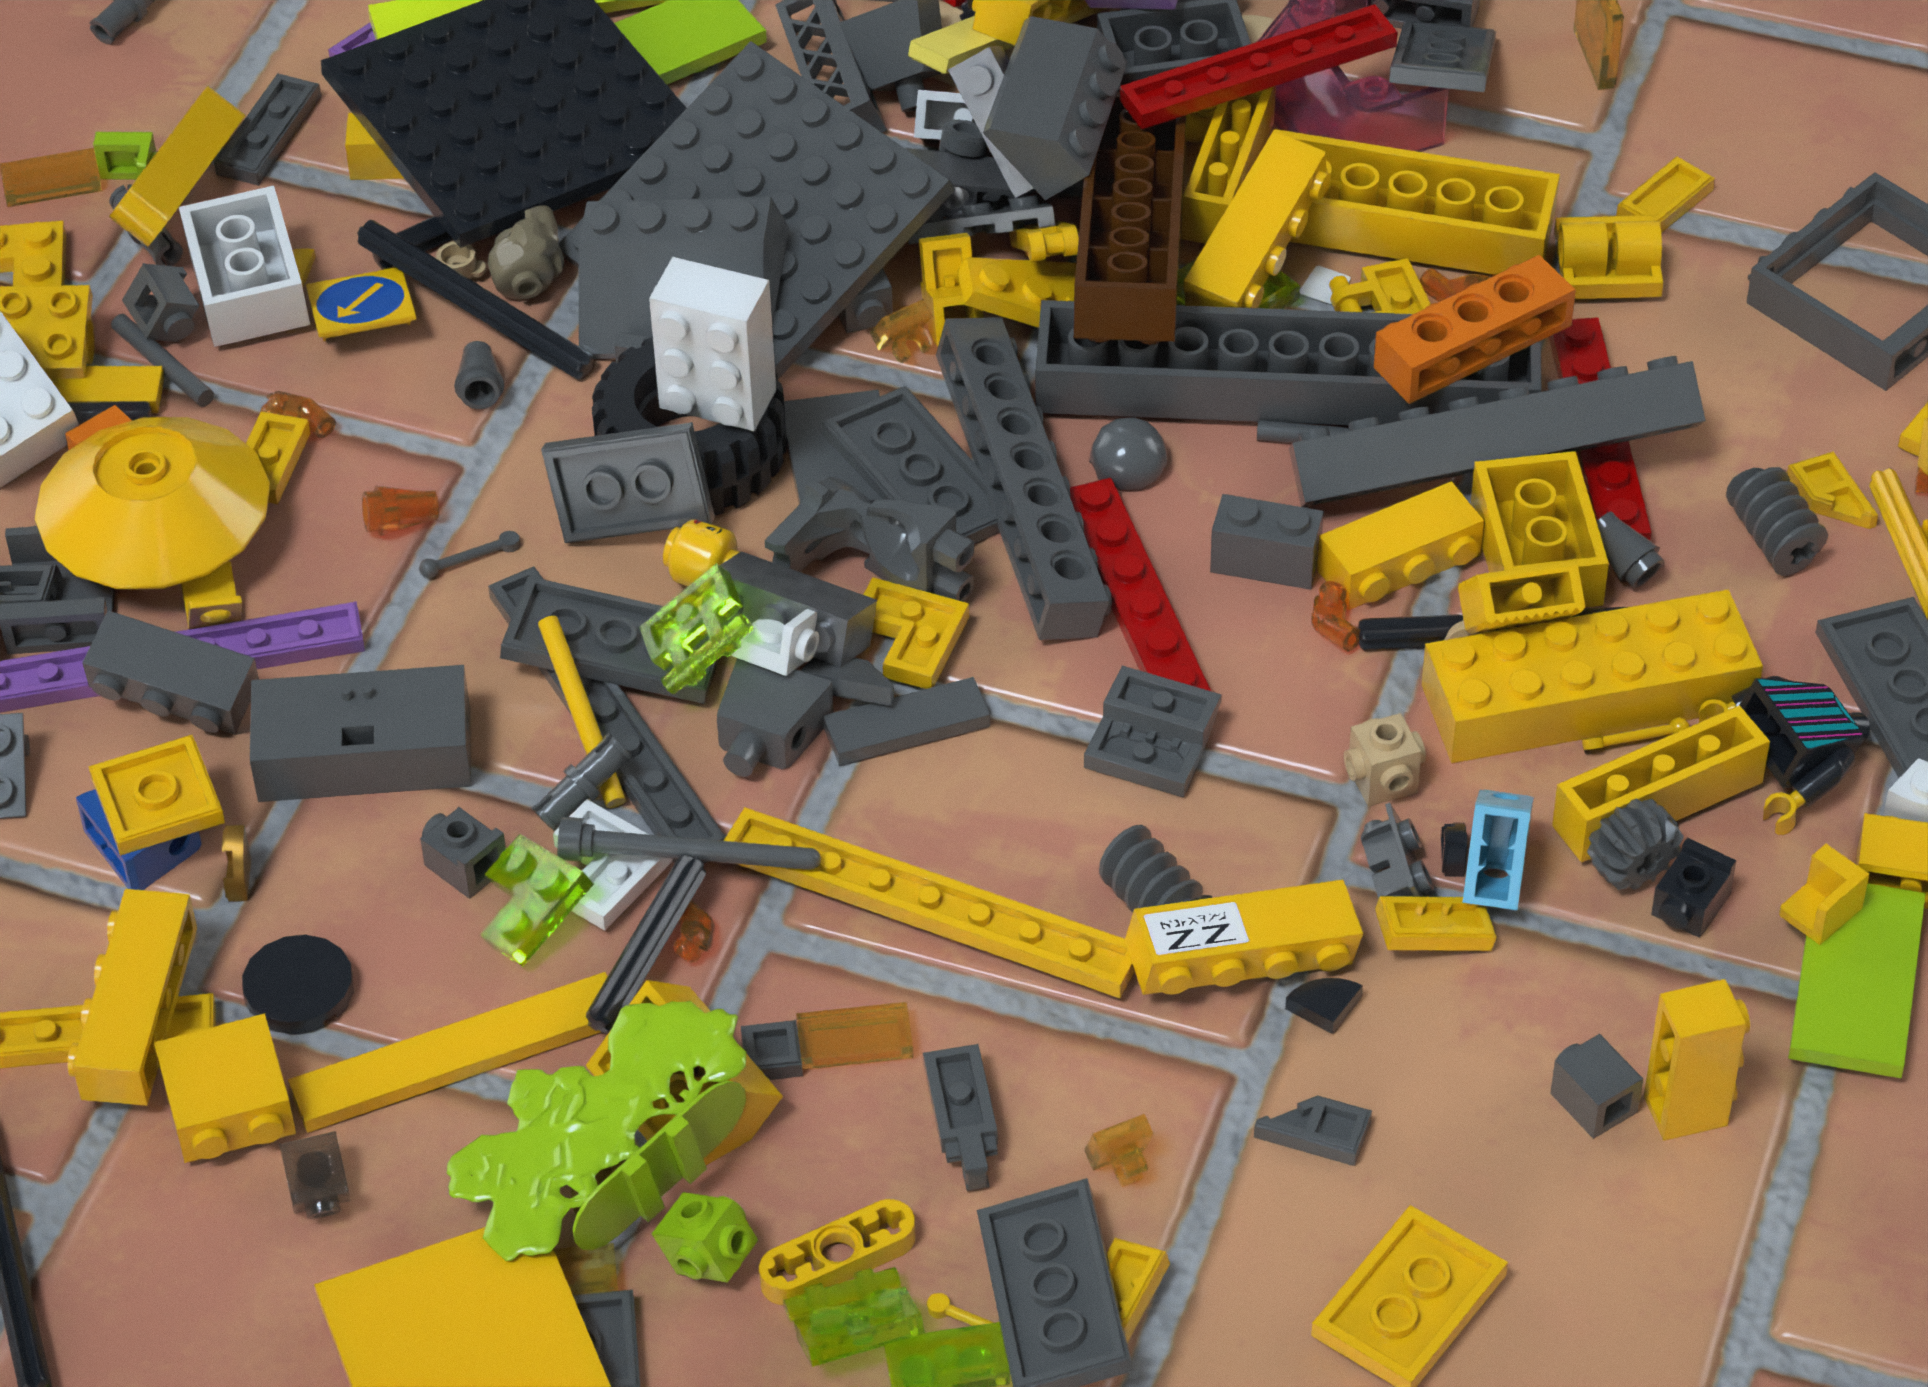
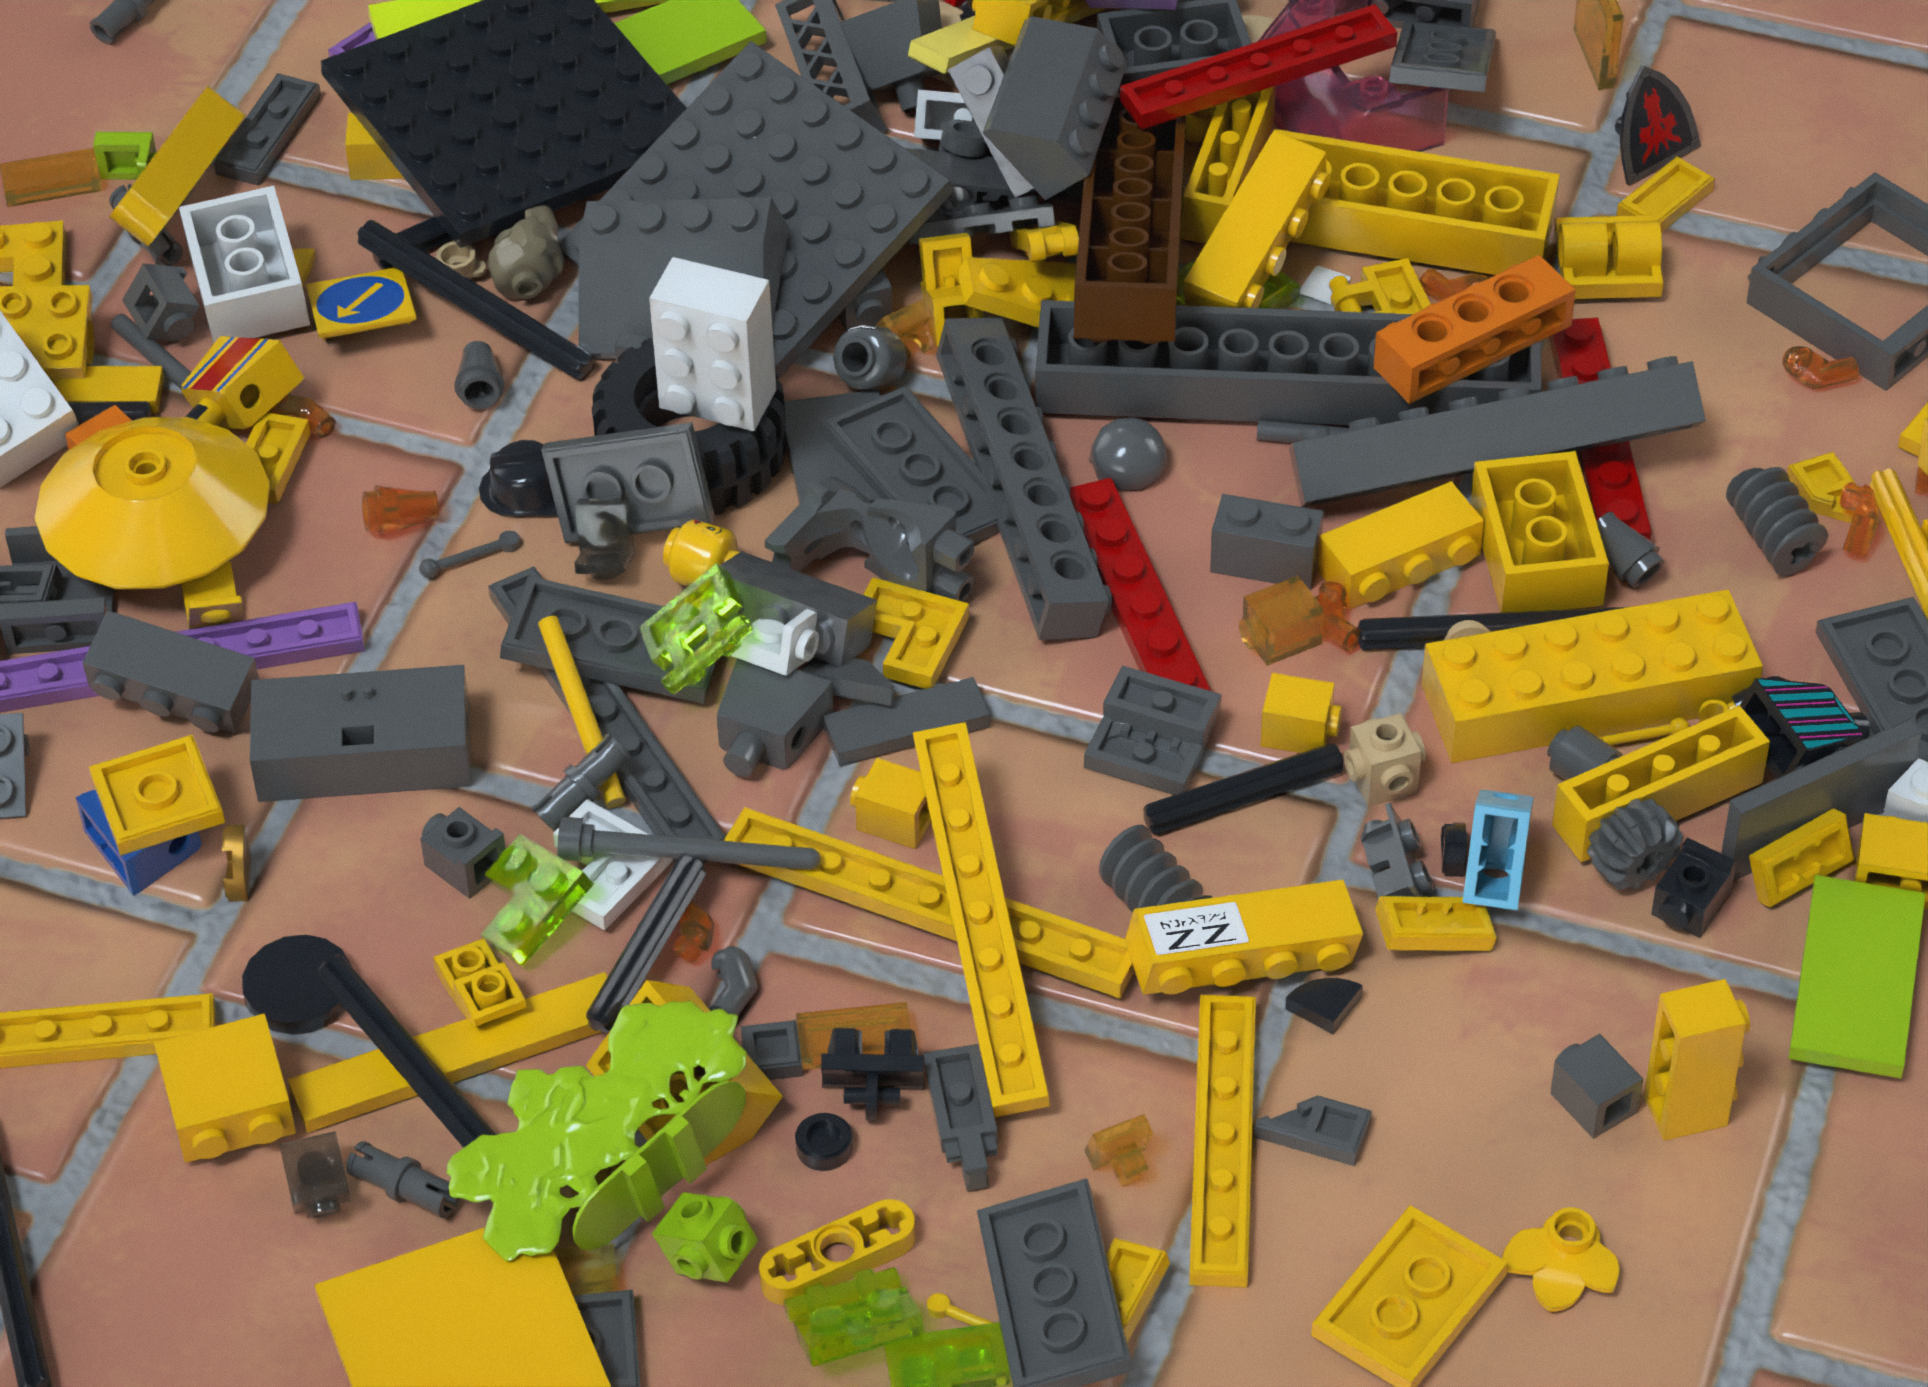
yellow brick [67,889,197,1106] -> none
yellow brick [1458,561,1585,635] -> none
yellow panel [1779,843,1869,945] -> none
none -> yellow torso [181,336,304,430]
none -> black axle [318,955,496,1148]
none -> dark grey pin [346,1141,460,1218]
none -> yellow slope [433,938,527,1026]
none -> black piece [479,440,558,517]
none -> clear smoke bracket [574,498,635,580]
none -> dark grey arm [709,946,758,1016]
none -> black tile [795,1113,853,1171]
none -> black hips [821,1028,924,1121]
none -> dark grey head [833,325,907,390]
none -> yellow brick [850,758,931,849]
none -> yellow plate [913,722,1050,1117]
none -> black axle [1143,743,1344,835]
none -> yellow tile [1189,994,1256,1288]
none -> clear yellow brick [1238,576,1324,666]
none -> yellow brick [1260,673,1342,753]
none -> yellow plate [1502,1207,1620,1312]
none -> dark grey brick [1547,725,1623,780]
none -> shield [1615,65,1701,185]
none -> dark grey tile [1721,719,1922,881]
none -> yellow plate [1749,808,1854,908]
none -> clear orange arm [1782,346,1859,389]
none -> clear orange arm [1839,482,1879,557]

